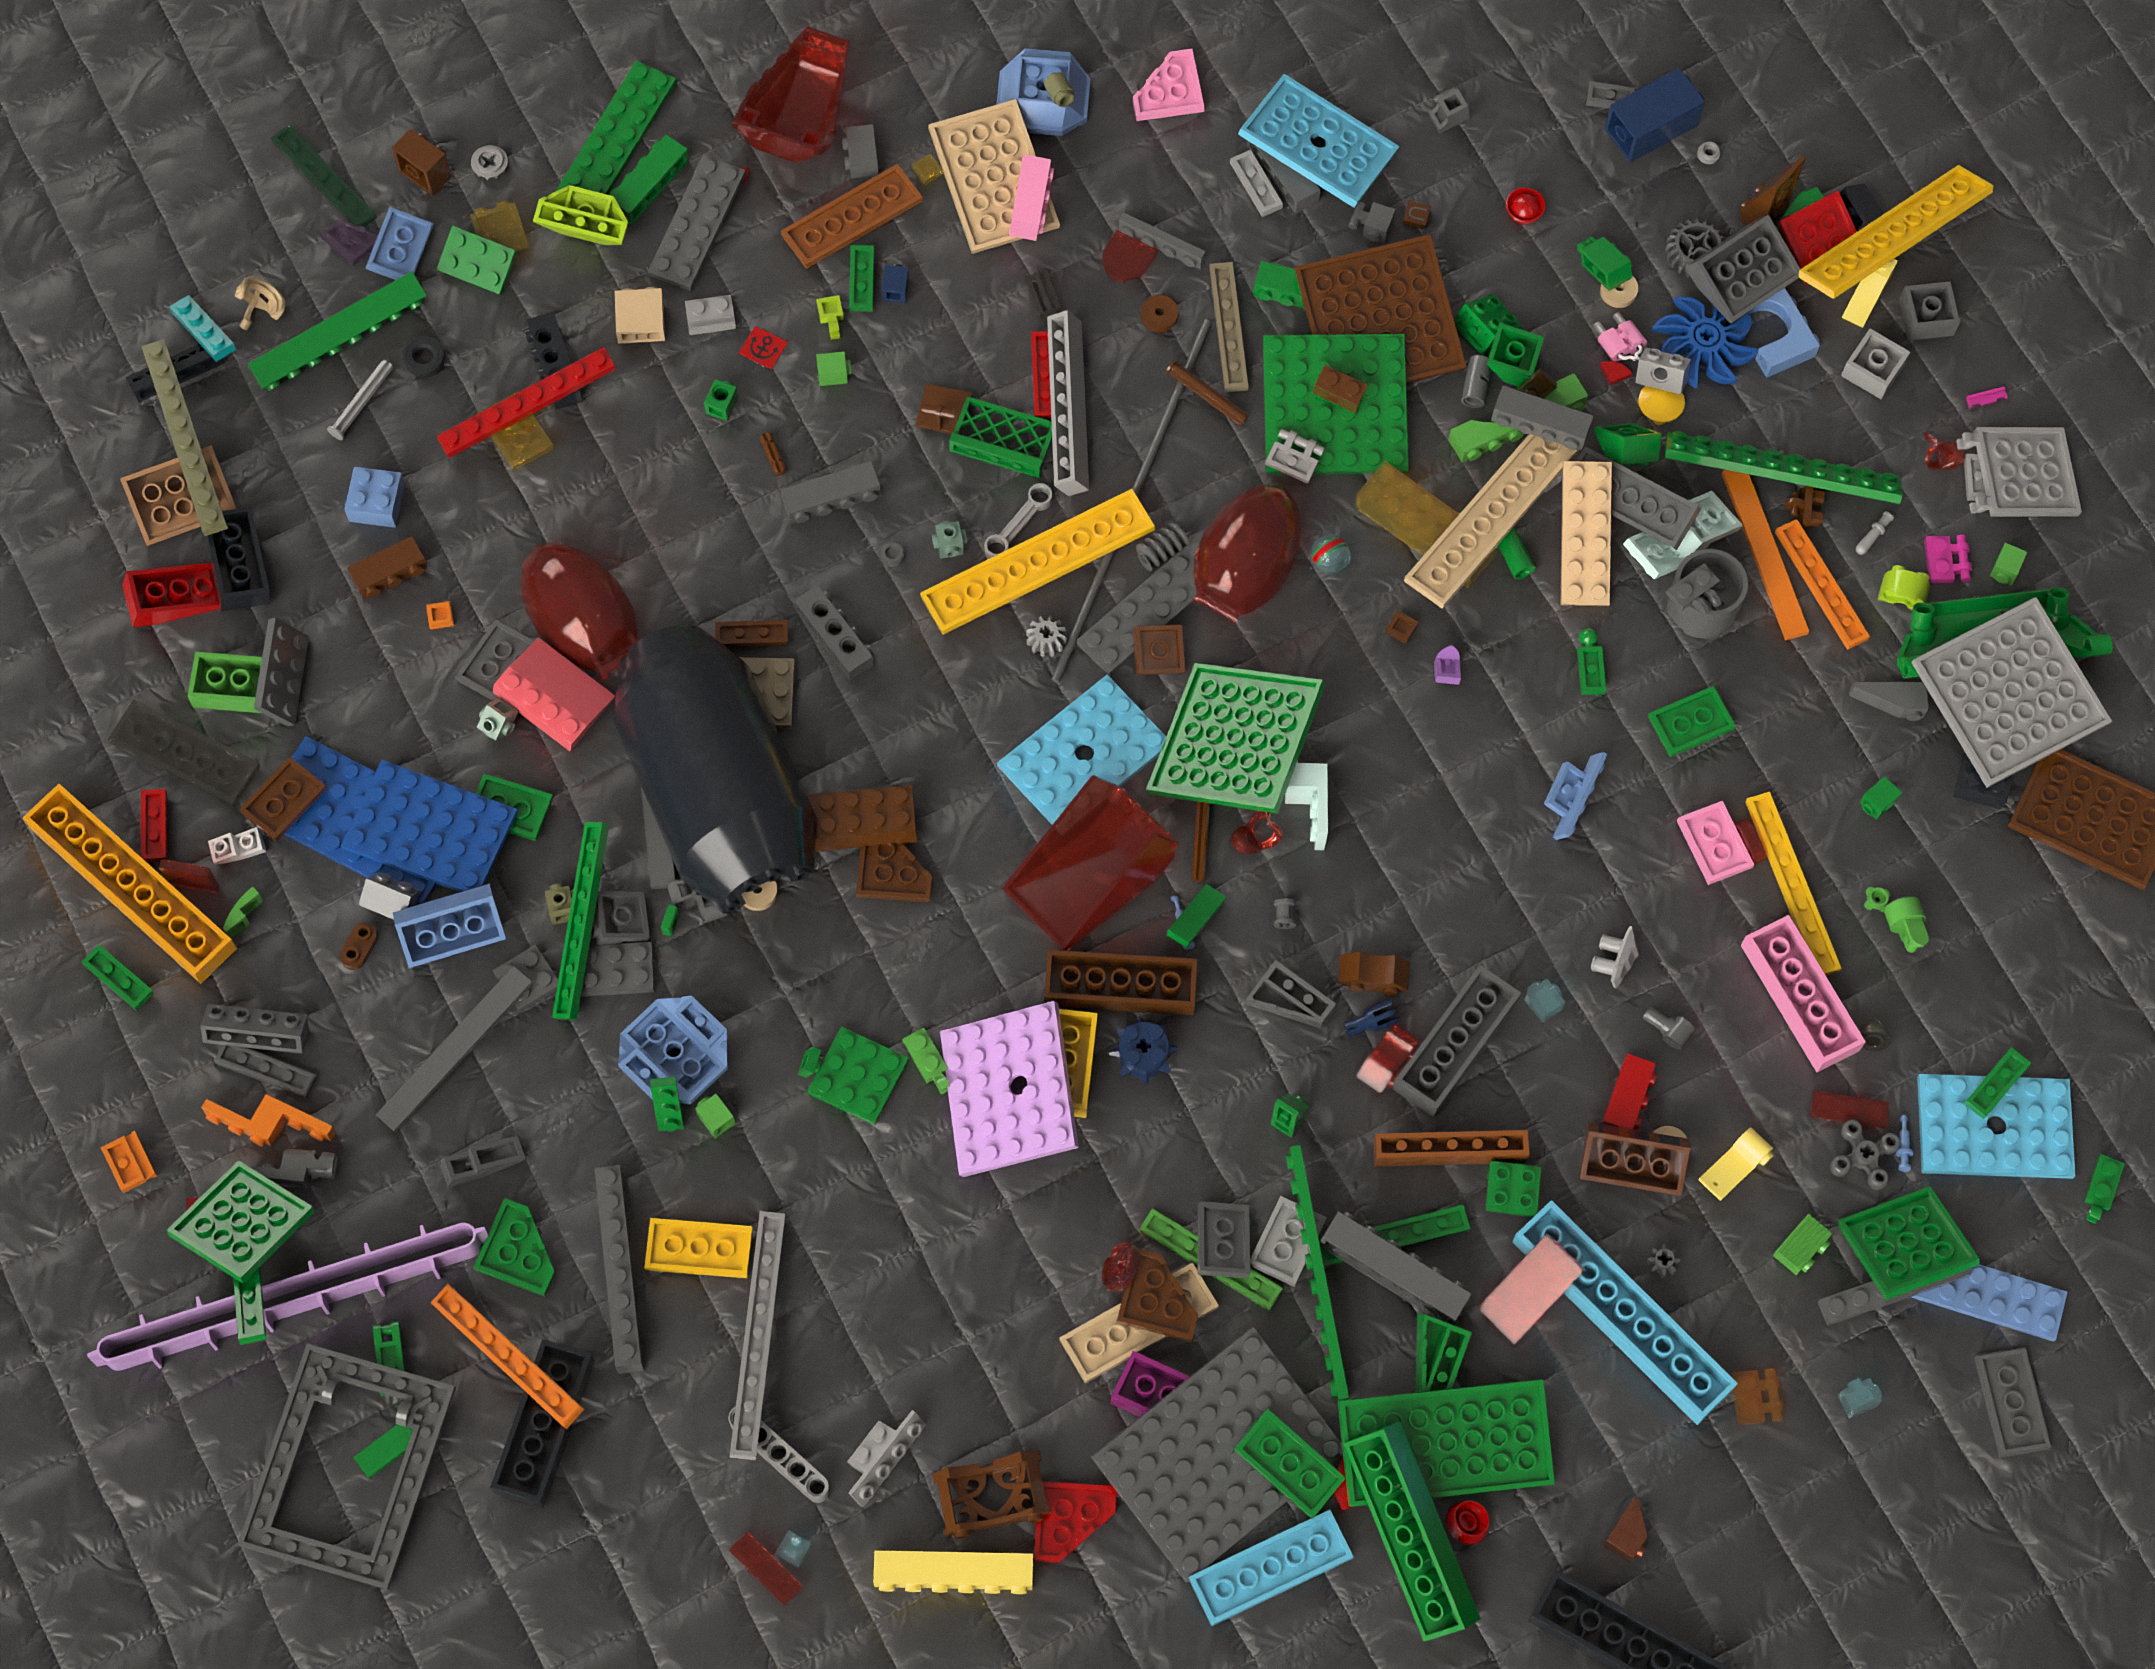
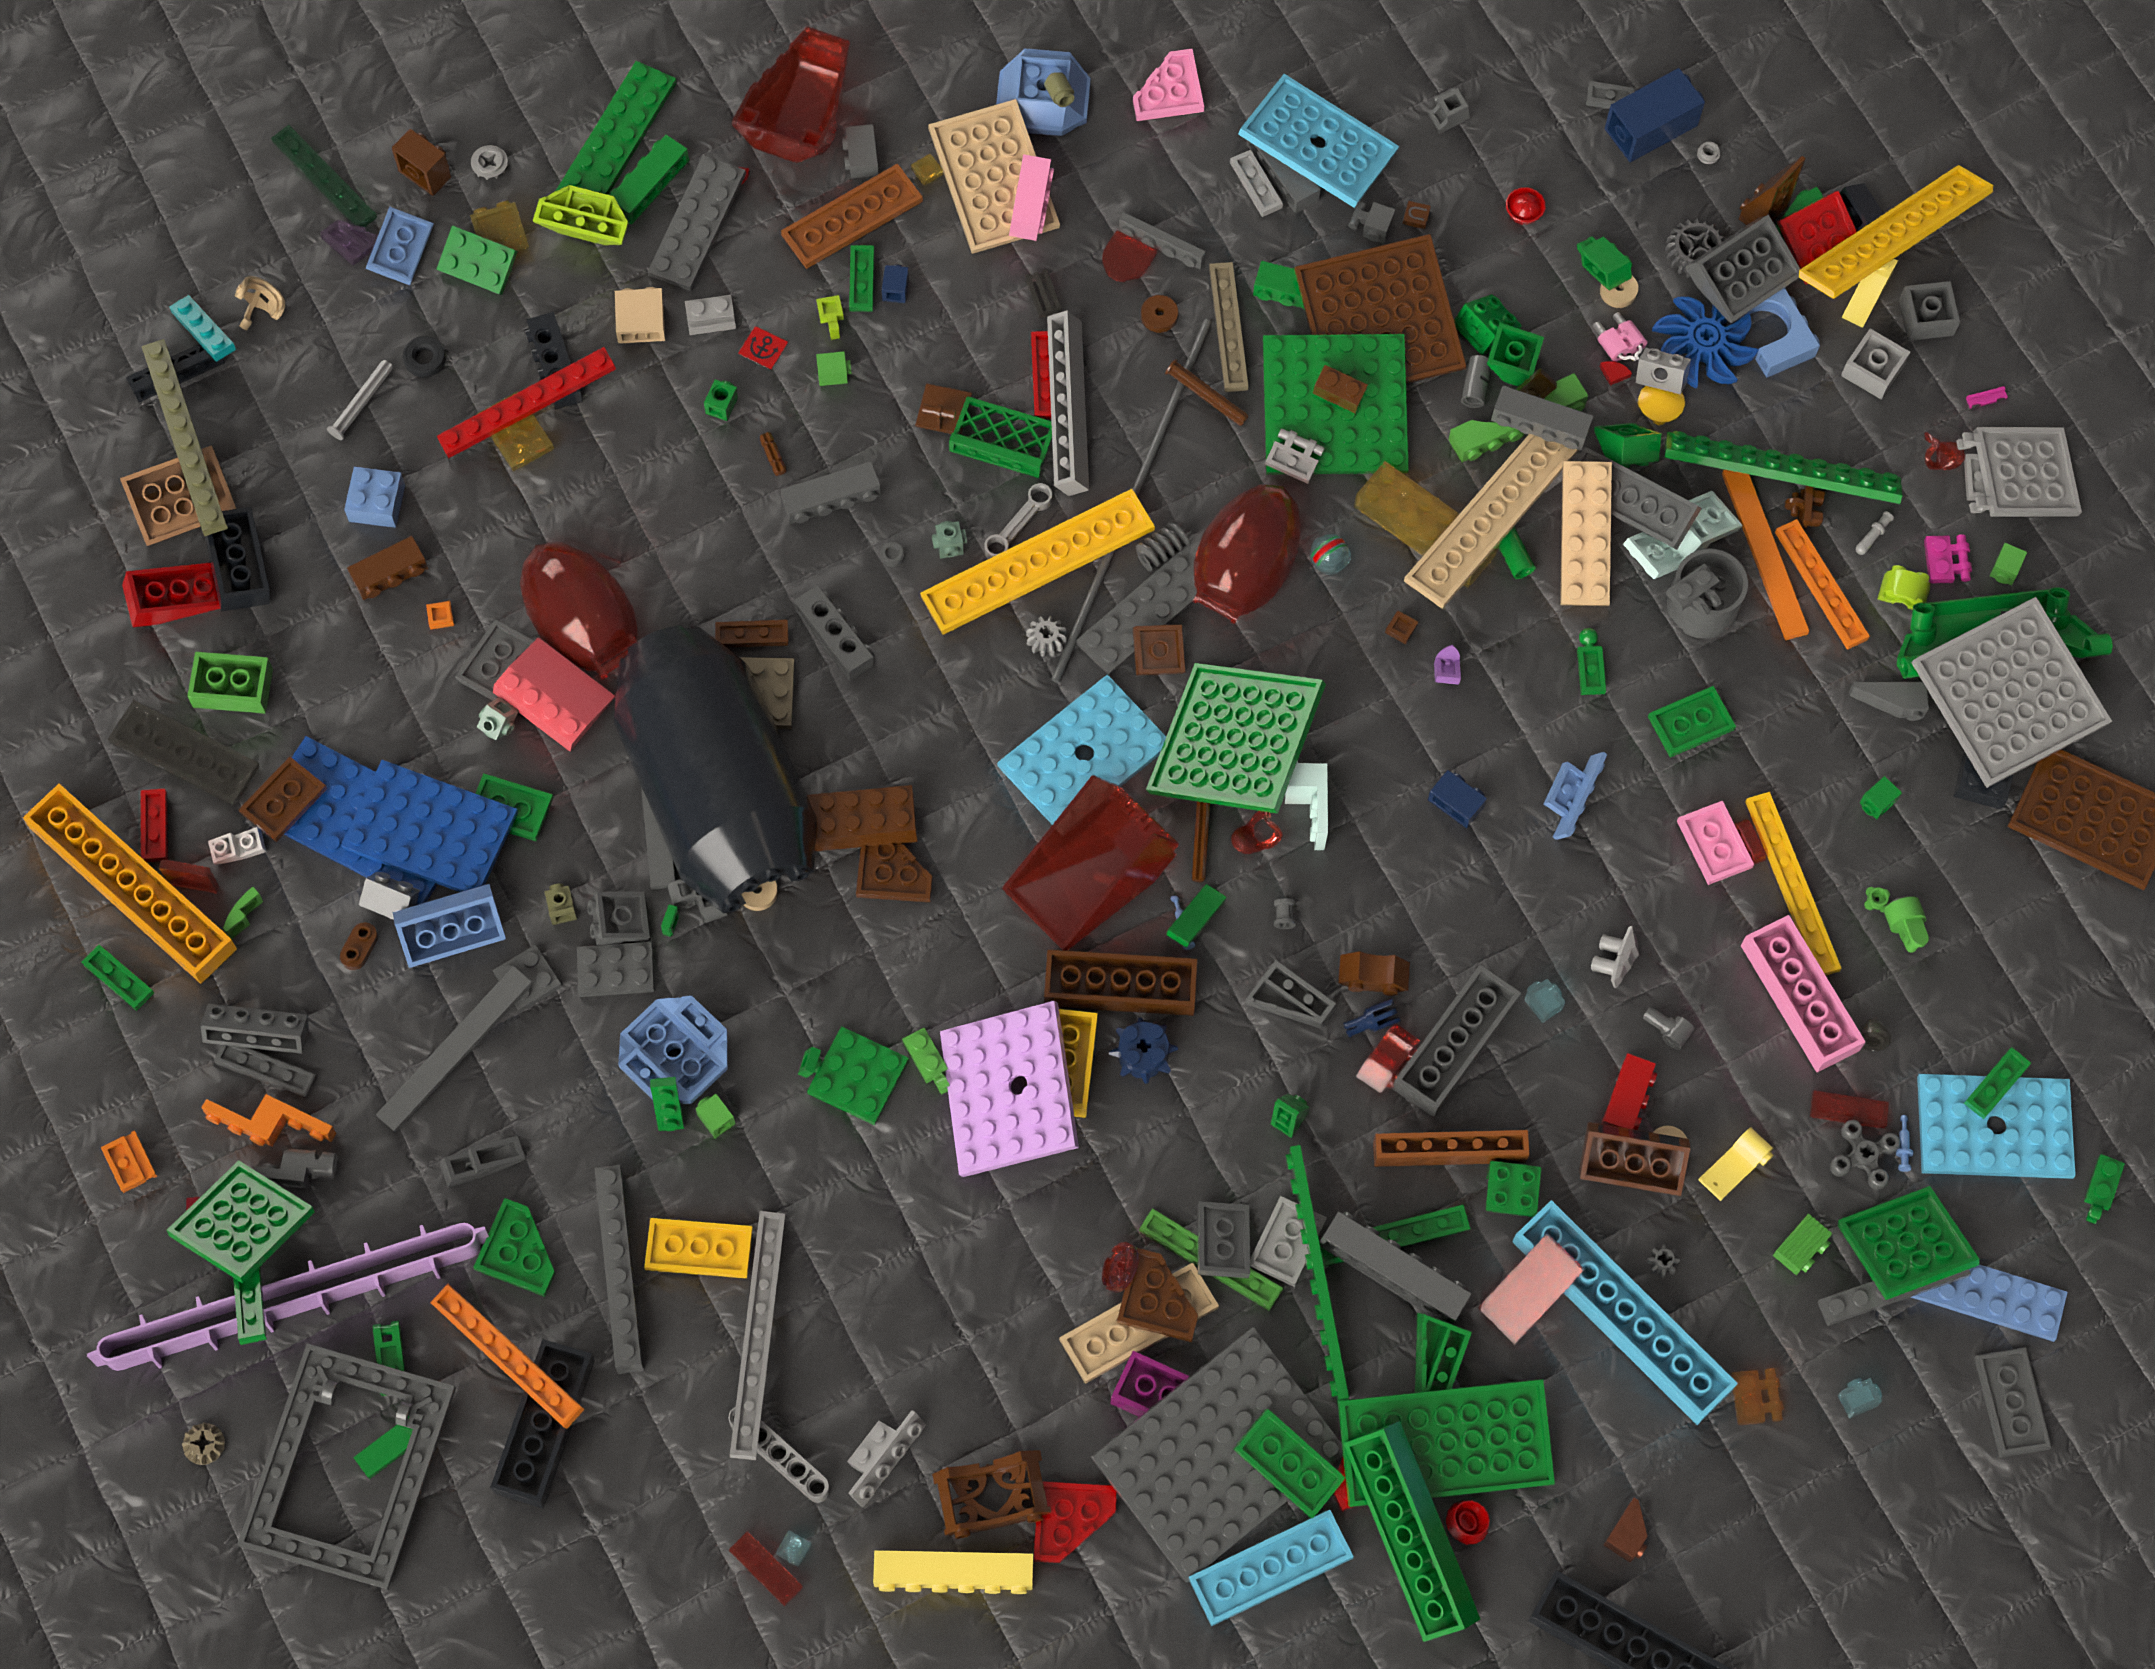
green brick [247,271,427,391] -> none
dark grey plate [254,618,309,726] -> none
green plate [552,822,609,1021] -> none
none -> dark tan gear [182,1422,225,1465]
none -> dark blue brick [1428,770,1487,828]

